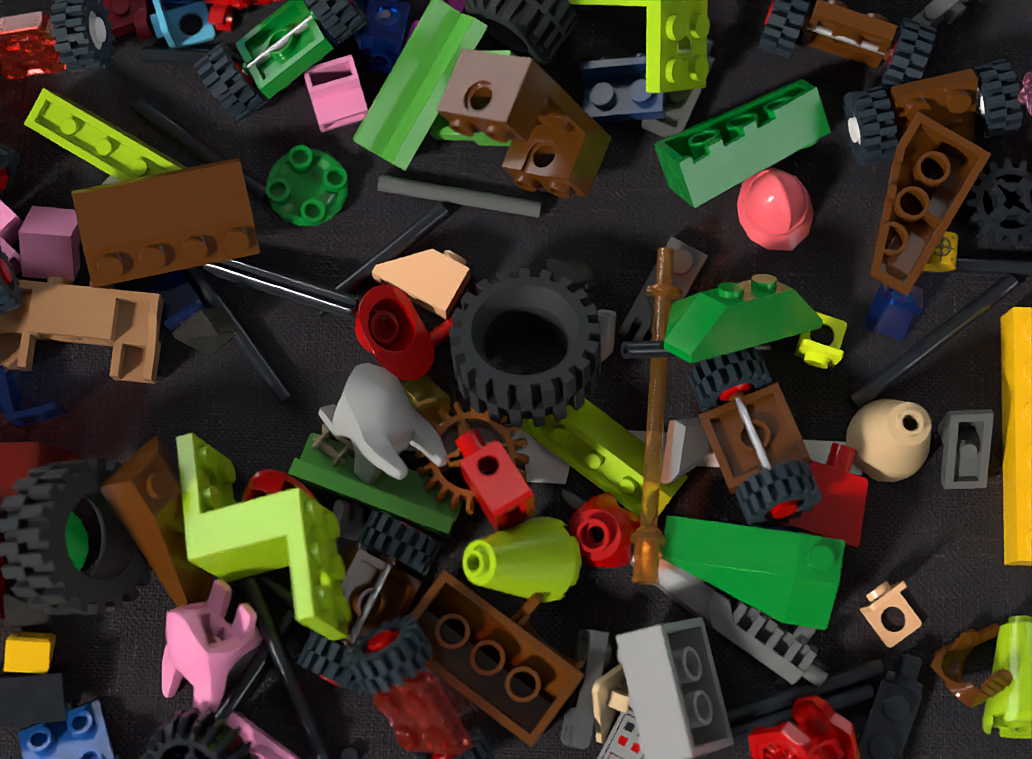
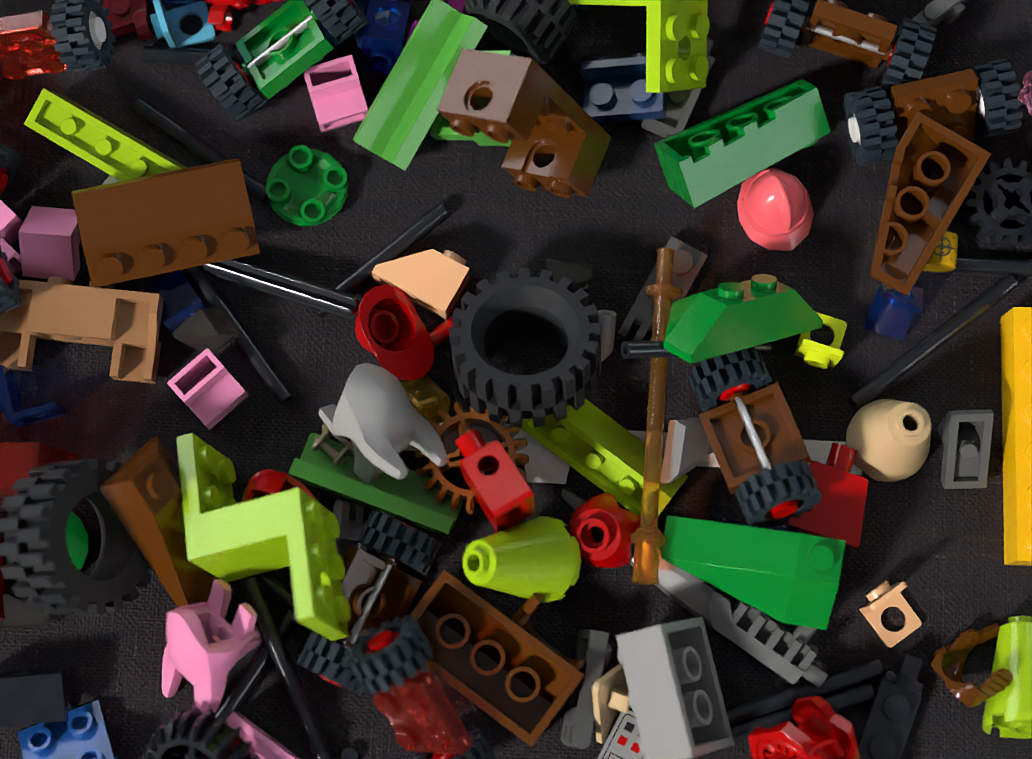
yellow slope [4,631,56,674] -> none
dark grey bar [378,174,542,218] -> none
none -> bright pink piece [167,348,249,430]

